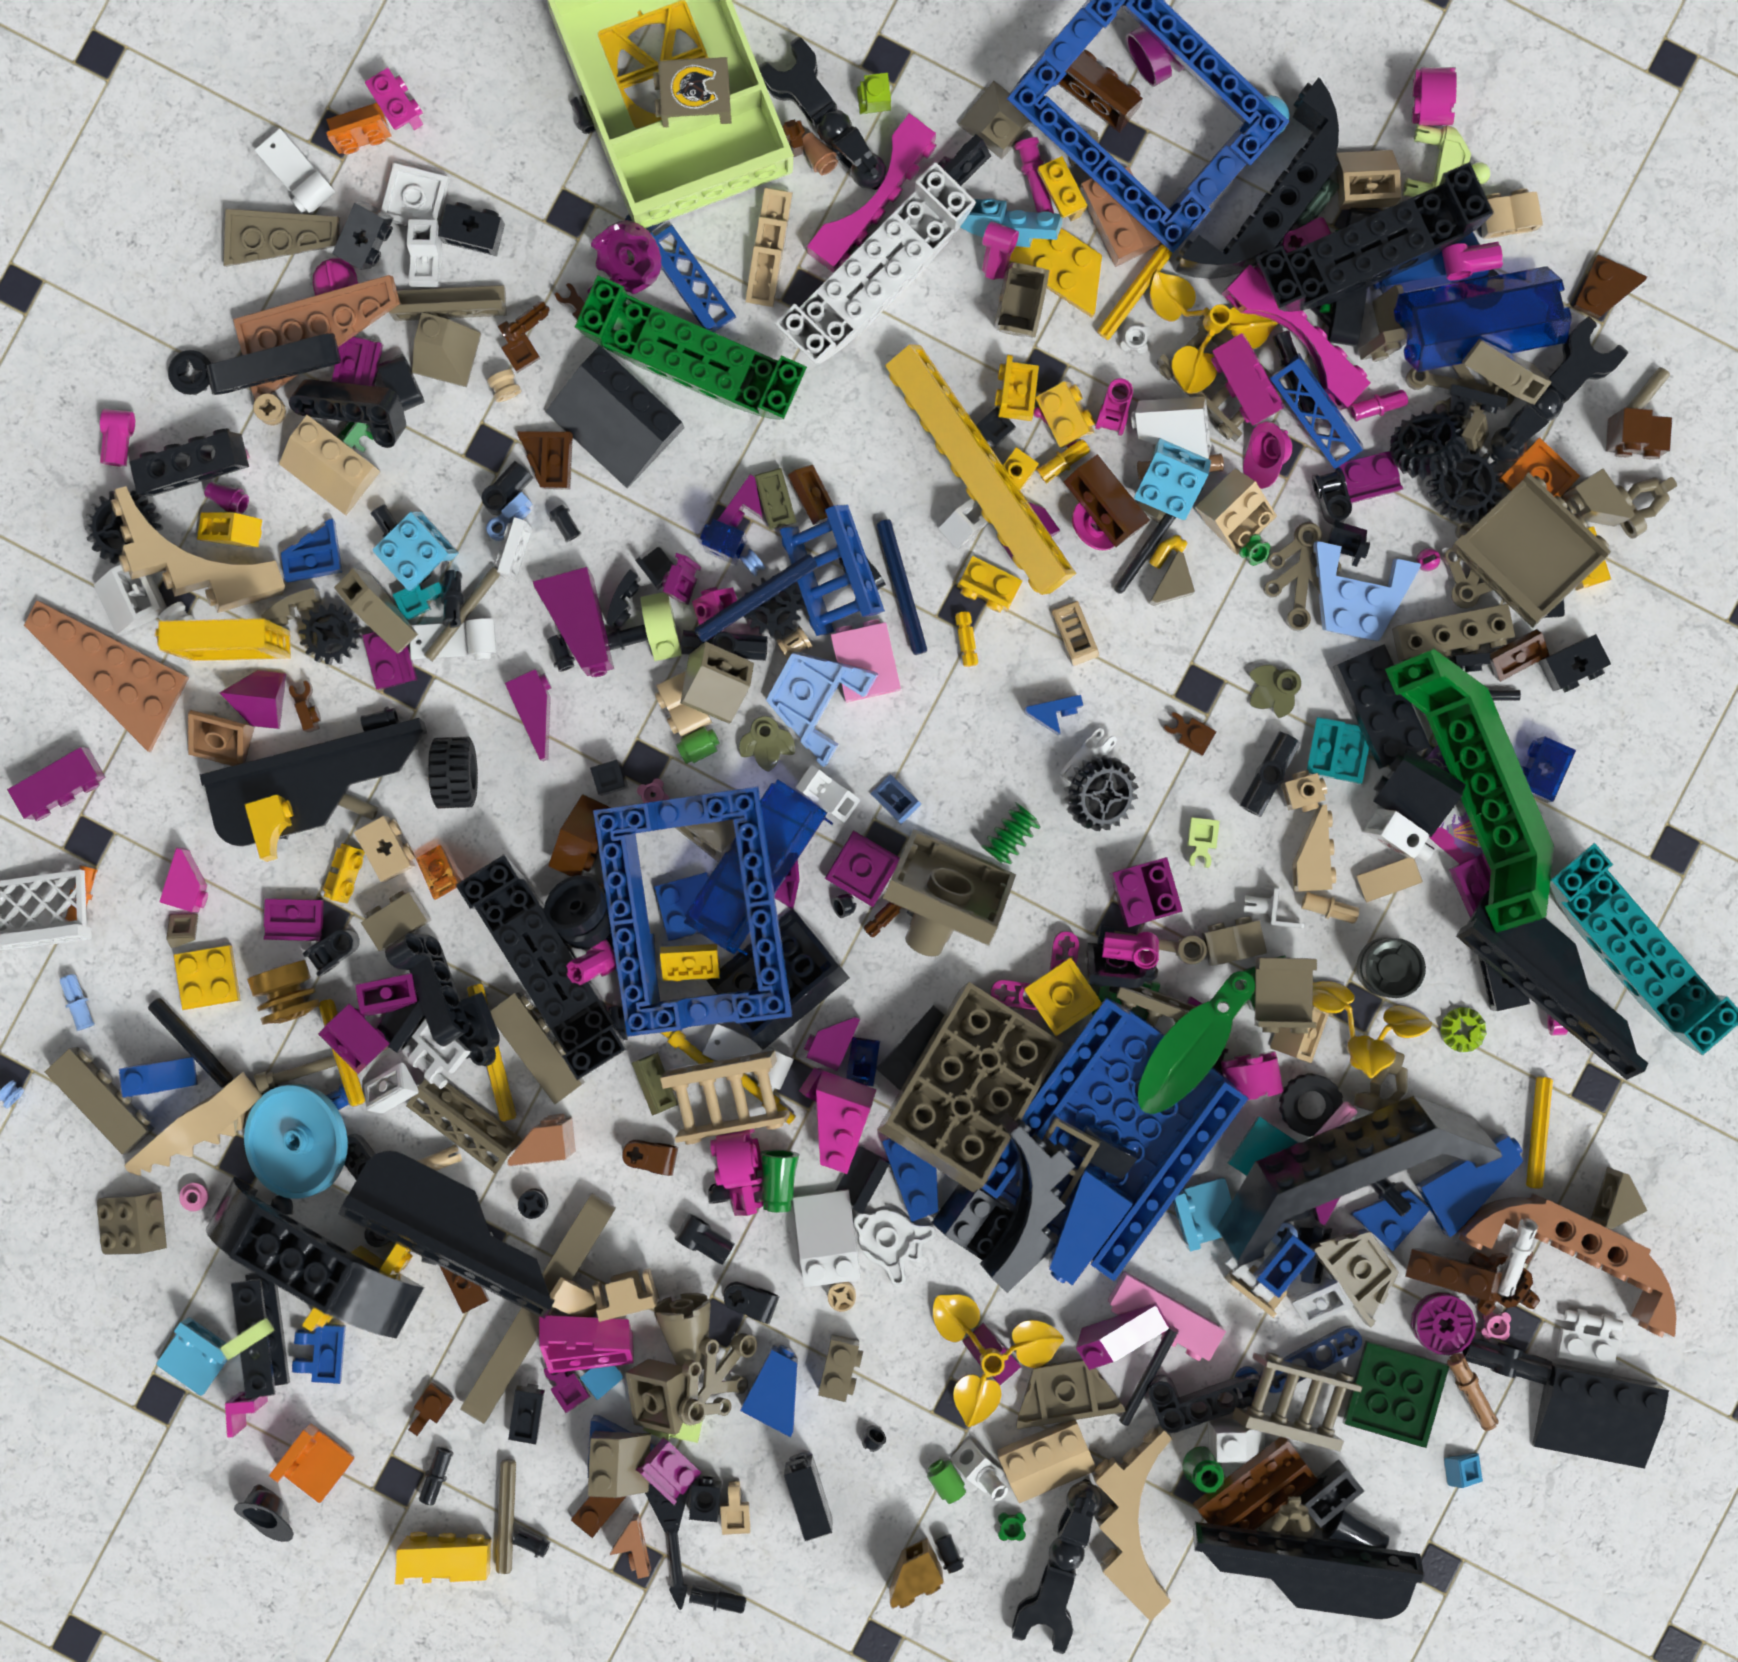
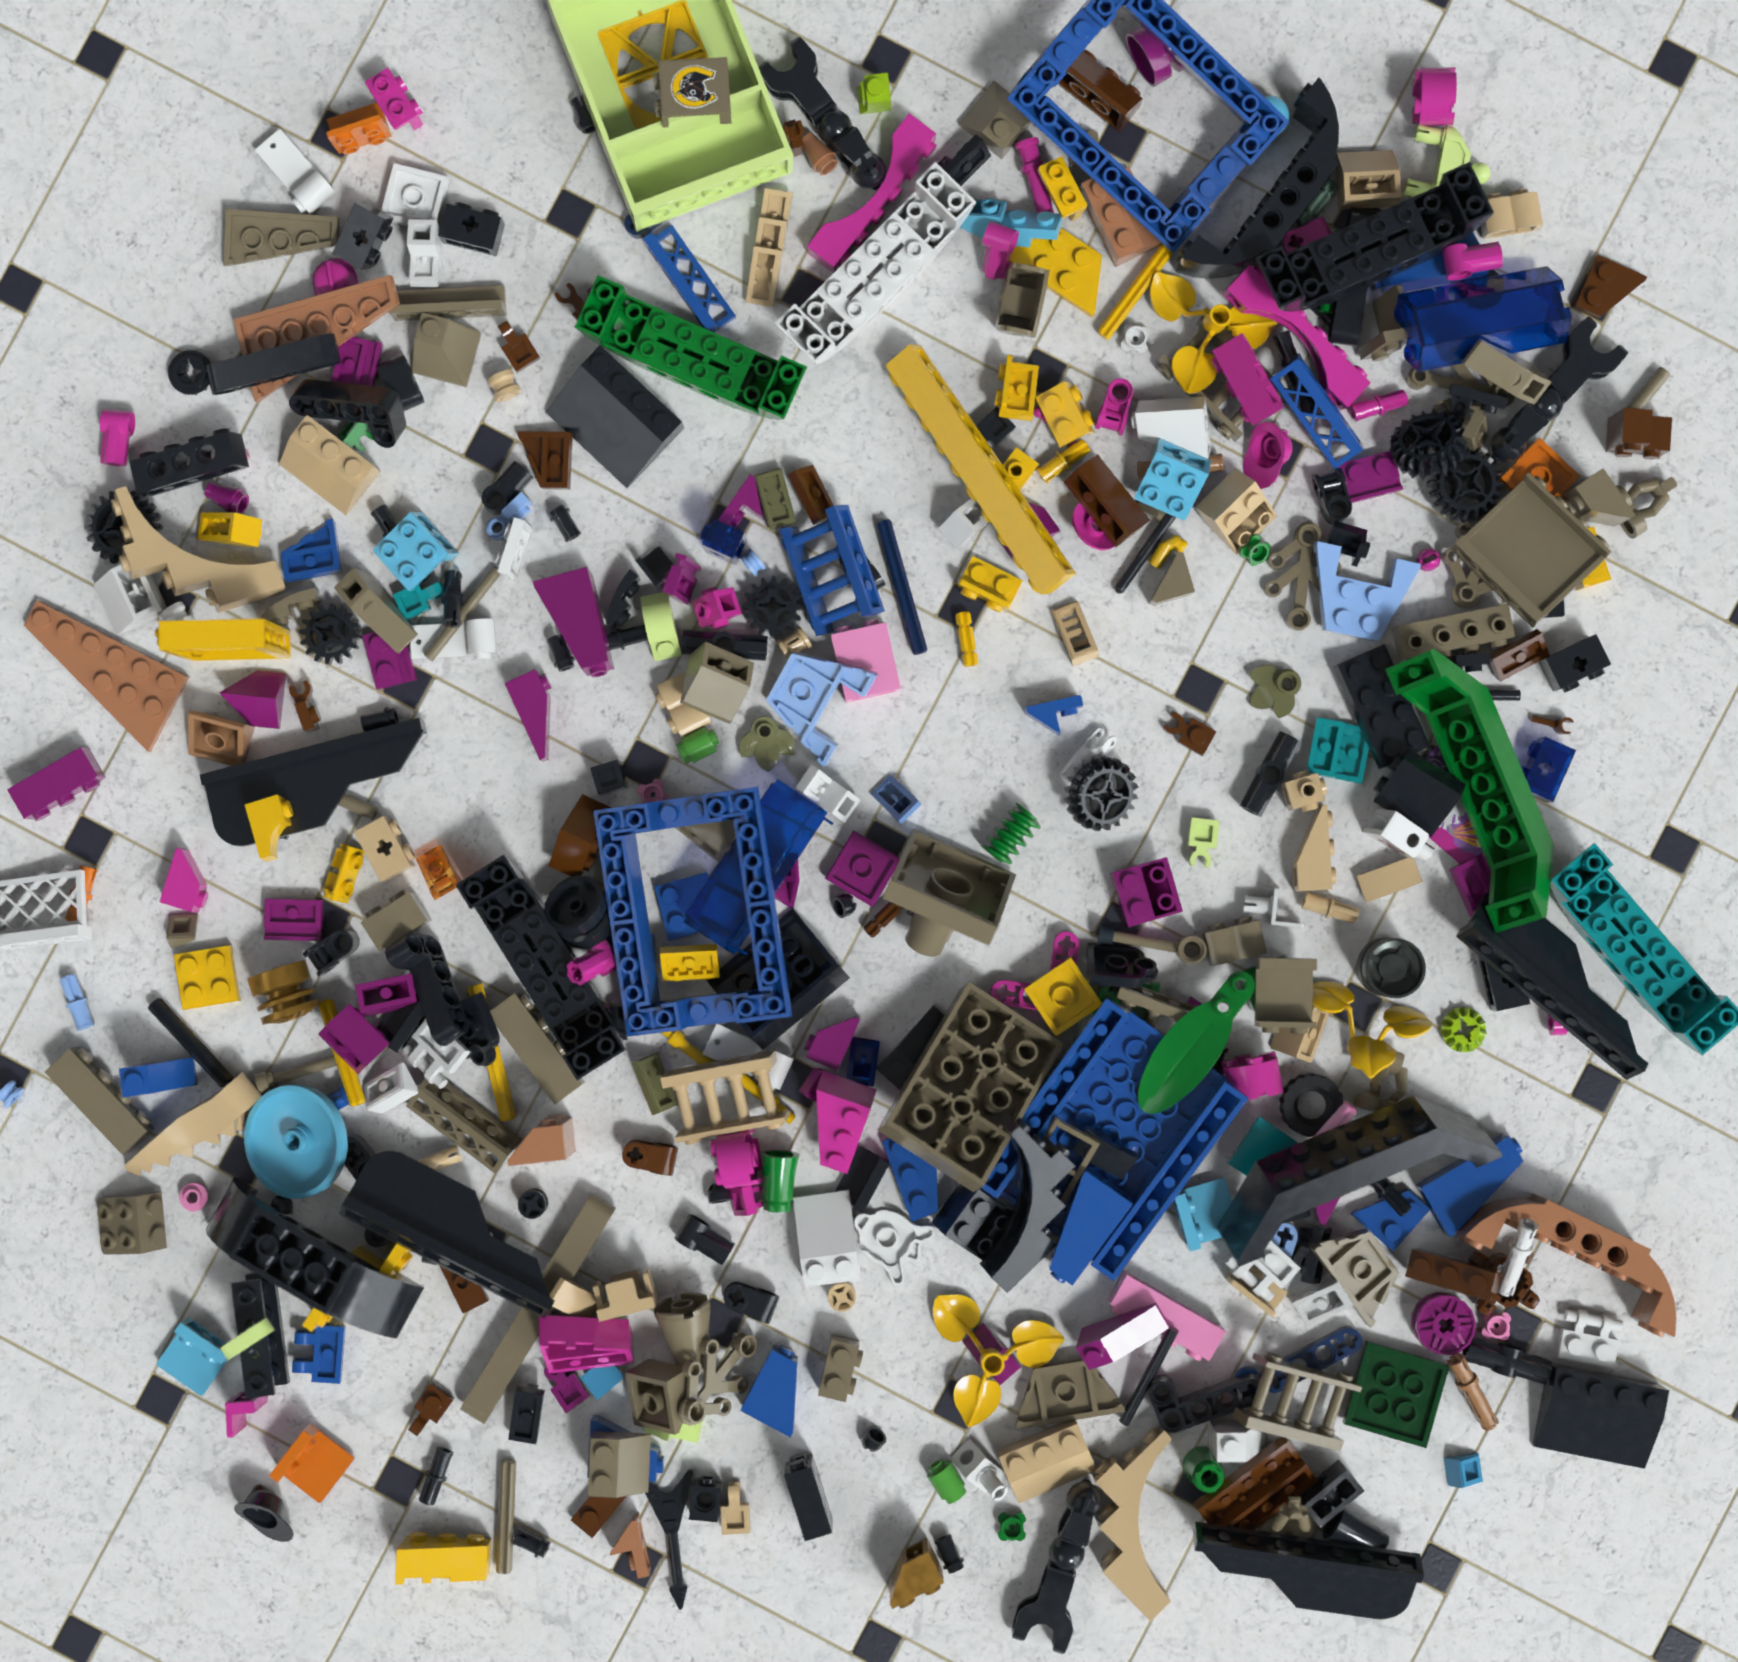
tan wheel [253,393,286,426] -> none
black tyre [428,737,478,809] -> none
reddish brown axle [504,301,550,341] -> none
magenta plate [591,220,661,294] -> none
magenta plate [636,1437,701,1505] -> none
black axle [689,1584,747,1614] -> none
dark blue axle [694,554,817,642] -> none
dark pink piece [1102,932,1159,969] -> none
blue brick [1253,1231,1316,1298] -> none
yellow axle [1526,1076,1553,1189] -> none
dark tan slope [1590,1167,1648,1229] -> none
none -> reddish brown hand [1531,715,1574,735]

